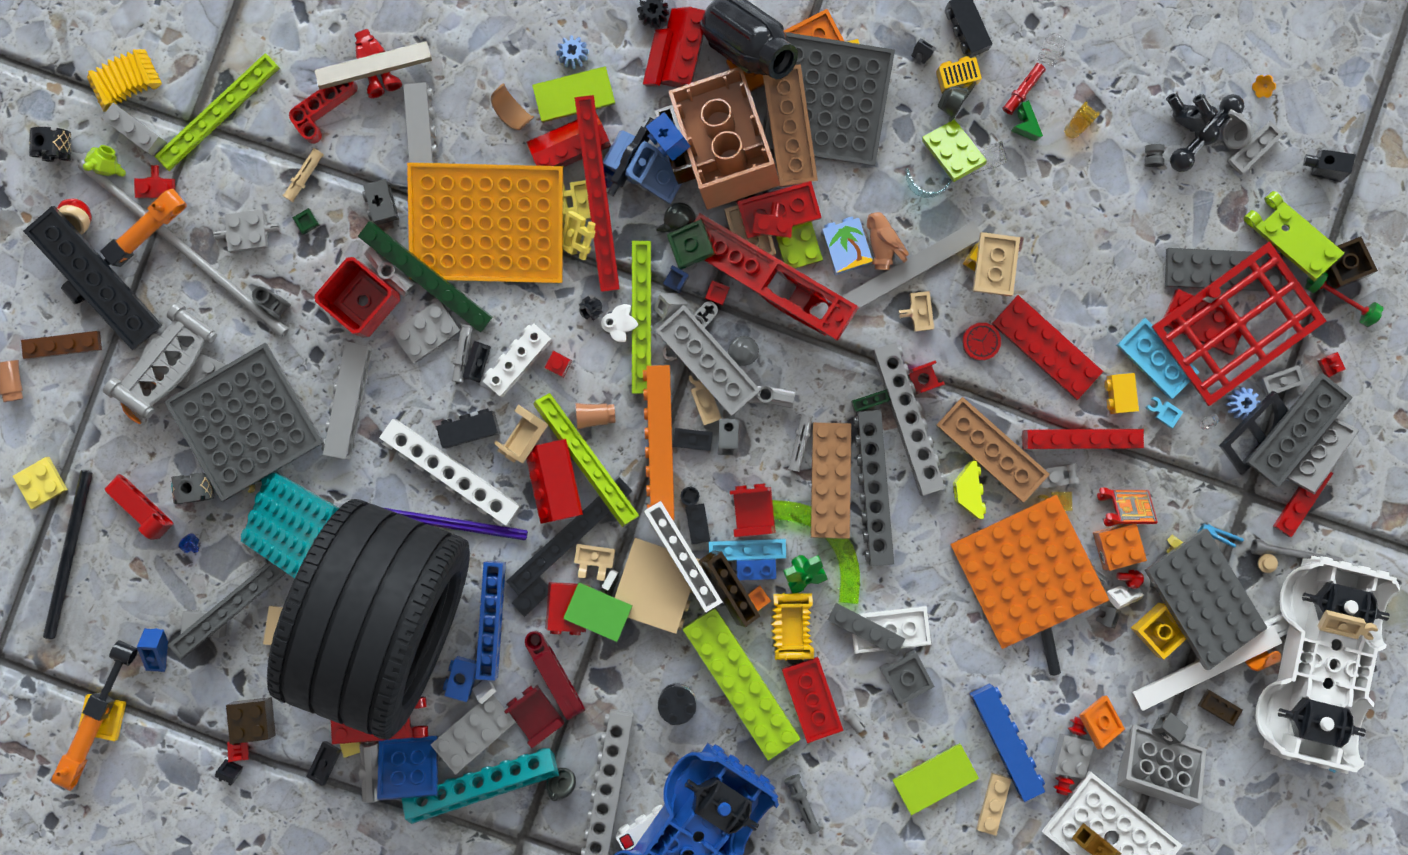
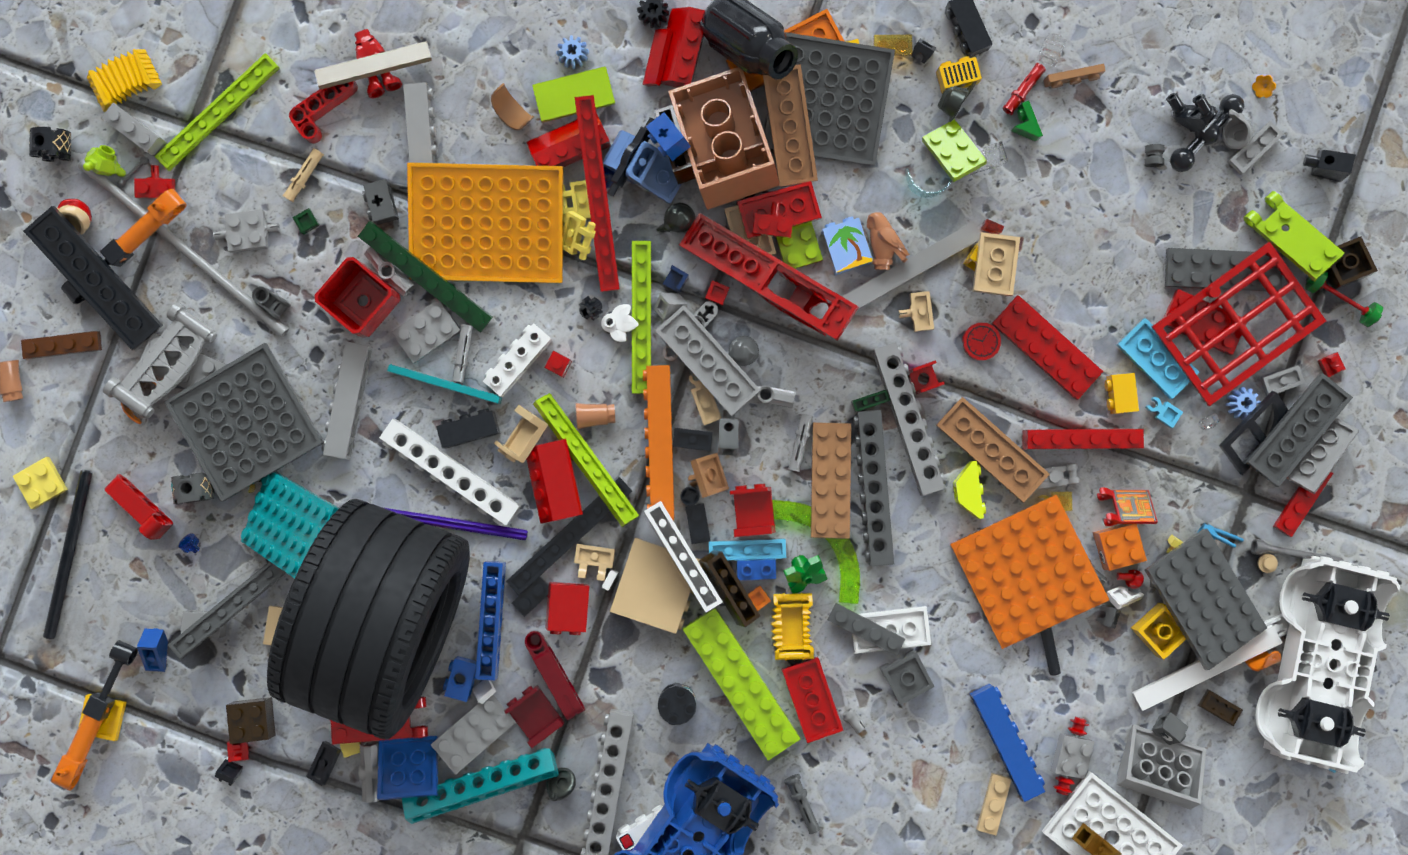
black plate [462,341,491,383] -> none
bright green tile [563,582,633,642] -> none
dark green plate [667,219,715,270] -> none
lime tile [892,743,979,816] -> none
clear yellow piece [1064,101,1100,139] -> none
orange tile [1079,695,1125,750] -> none
tan plate [1317,610,1378,640] -> none
none -> dark grey hinge [117,156,149,187]
none -> teal tile [387,364,502,404]
none -> medium nougat tile [688,453,729,498]
none -> clear yellow plate [873,34,912,56]
none -> clear red tile [981,219,1004,234]
none -> medium nougat plate [1043,64,1106,88]

